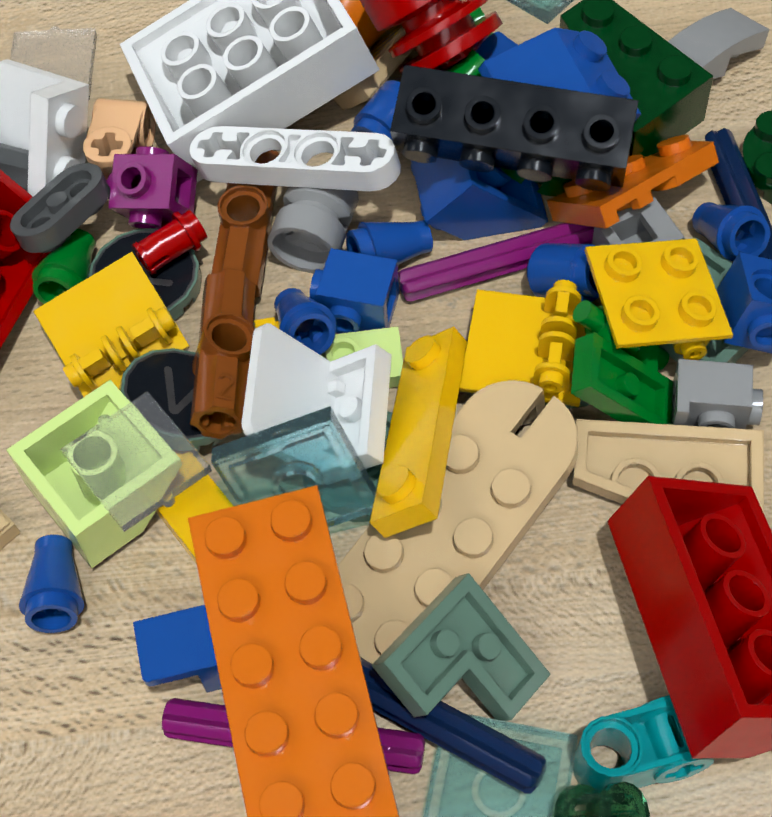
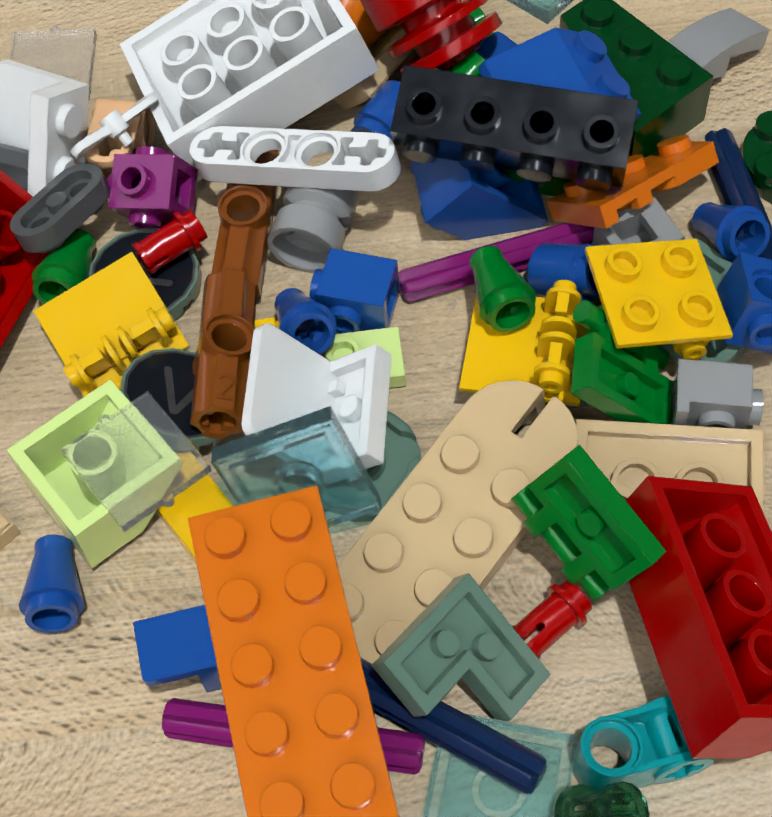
blue cone [346,220,433,265] -> none
yellow plate [369,326,467,538] -> none
none -> white piece [70,91,159,159]
none -> green cone [469,246,536,332]
none -> green plate [511,444,667,601]
none -> red pin [512,580,593,659]

